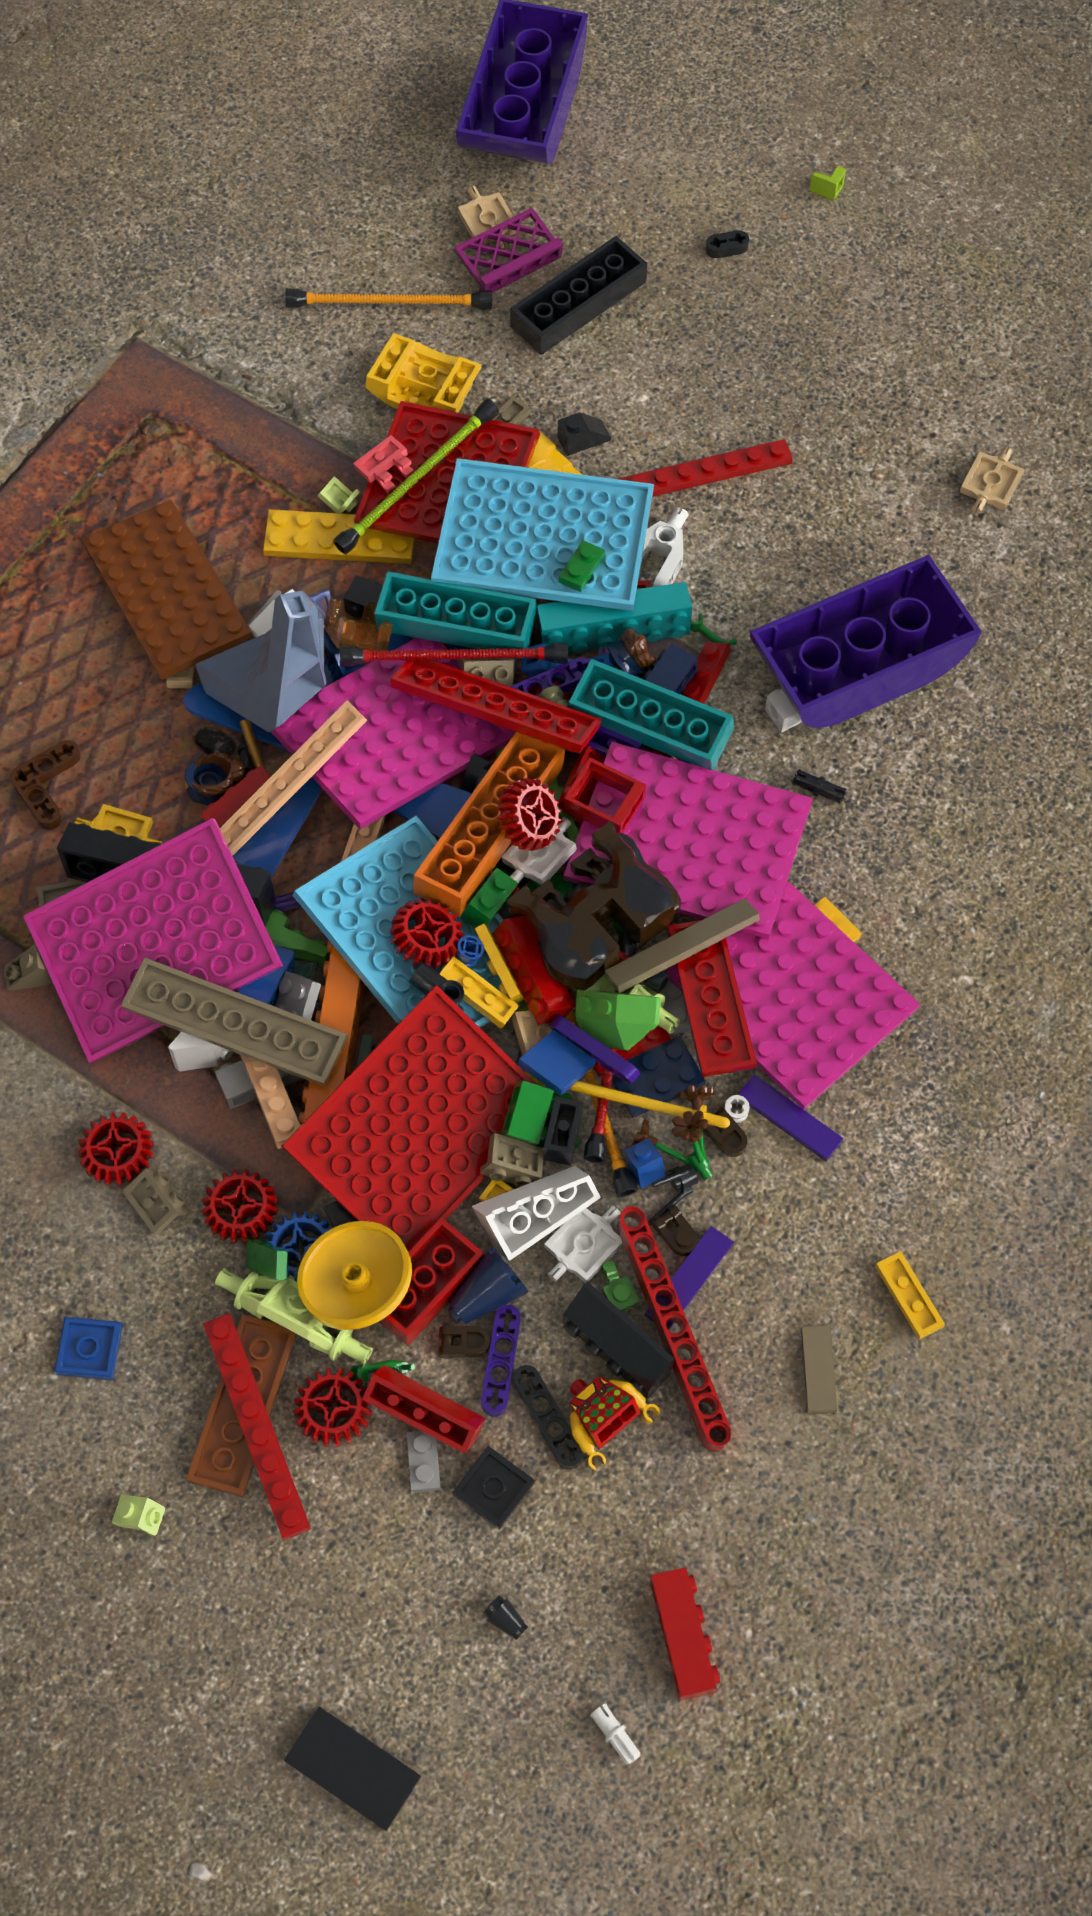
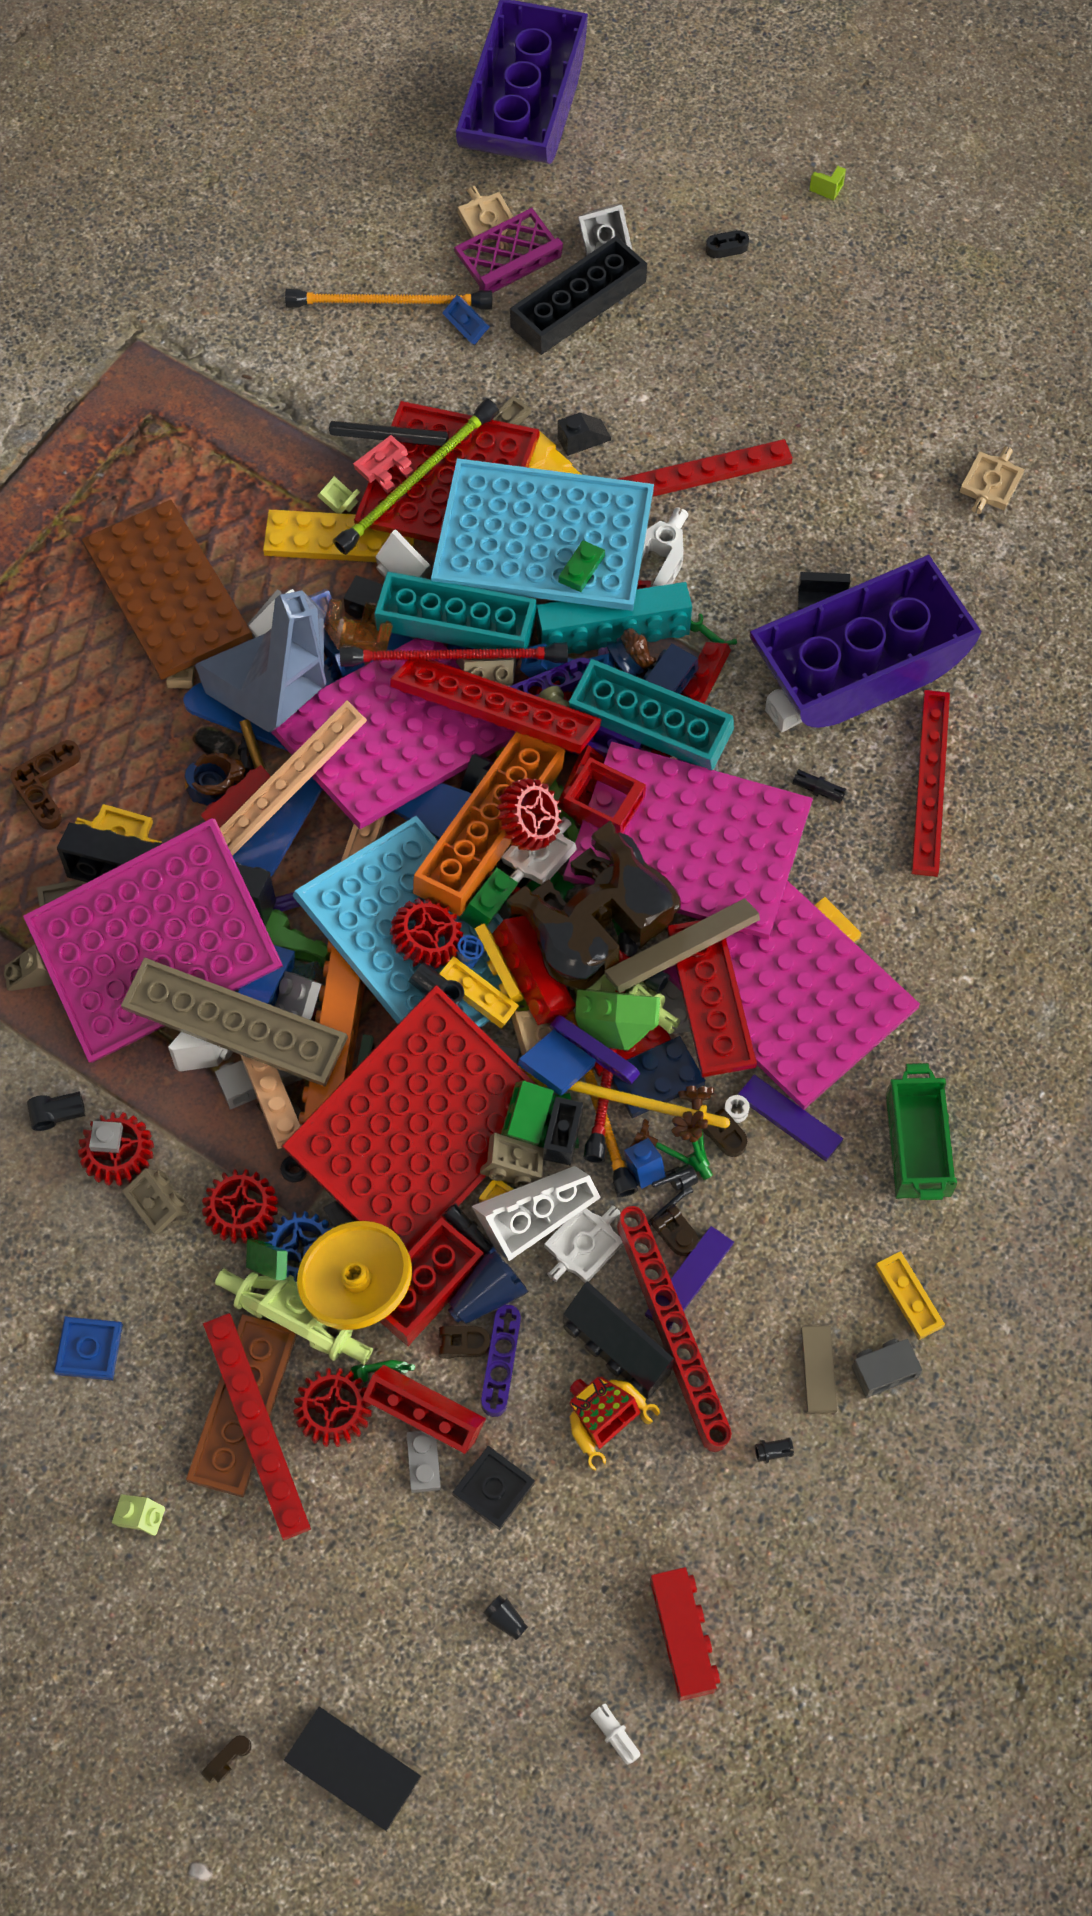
yellow slope [365,333,482,413] -> none
black beam [514,1365,582,1470] -> none
bright green plate [601,1260,640,1312] -> none
none -> black piece [27,1091,86,1131]
none -> light grey plate [89,1121,123,1153]
none -> dark brown plate [201,1735,252,1783]
none -> black plate [280,1156,308,1183]
none -> black axle [329,421,449,446]
none -> white slope [376,529,432,579]
none -> blue plate [442,295,490,345]
none -> black pin [442,1203,493,1255]
none -> light grey slope [578,204,632,255]
none -> black pin [755,1437,794,1464]
none -> black panel [798,572,851,610]
none -> dark grey brick [852,1338,922,1398]
none -> green container [885,1063,957,1201]
none -> red plate [911,690,950,877]

